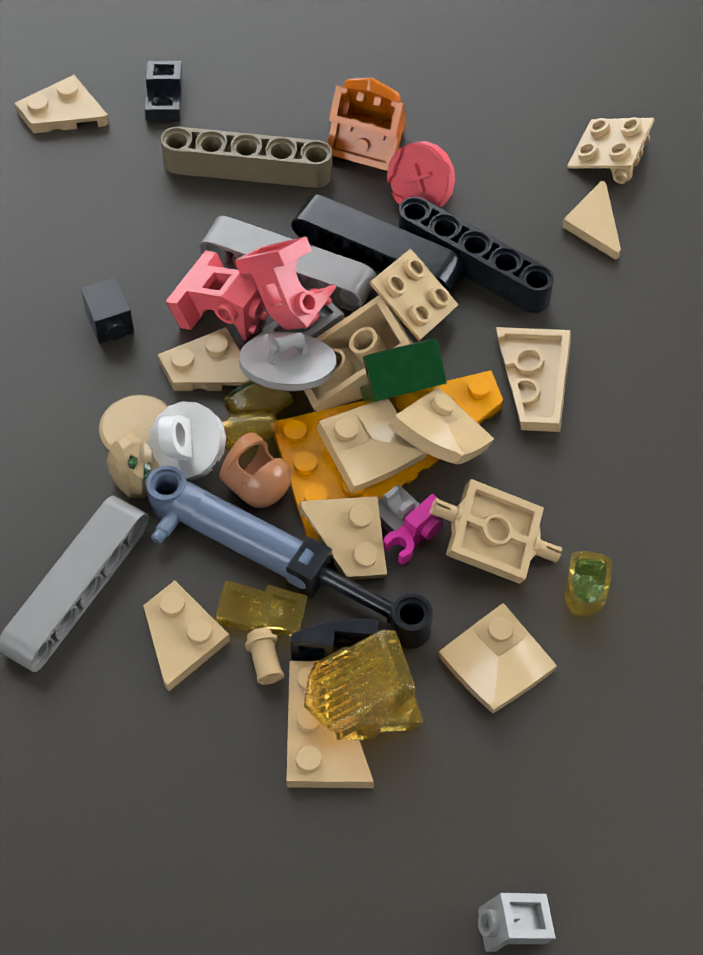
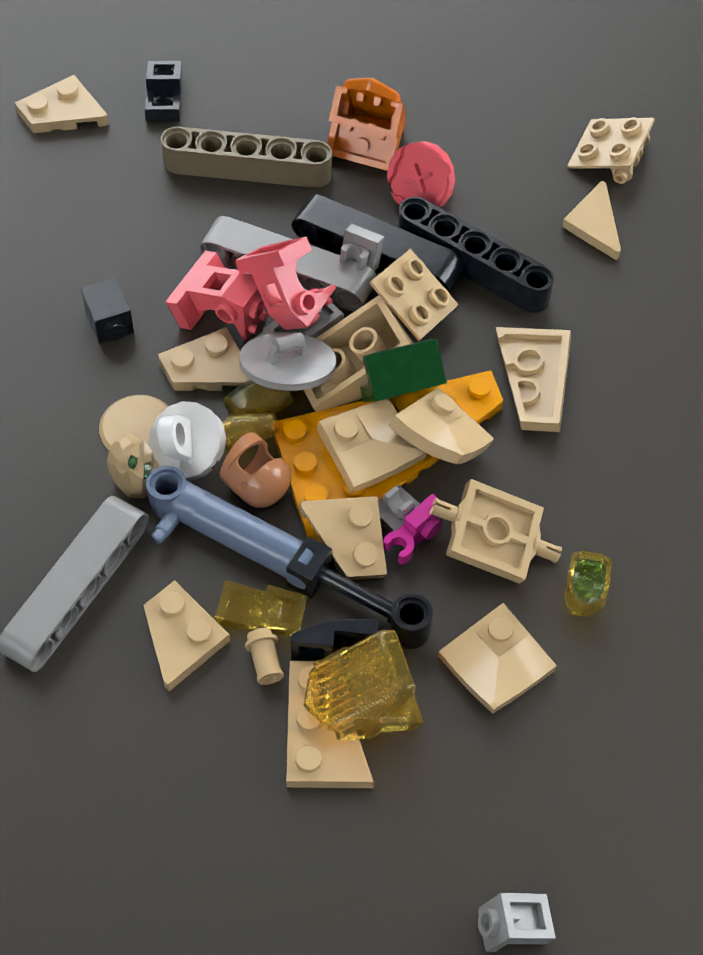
none -> light grey tile [339,224,384,272]

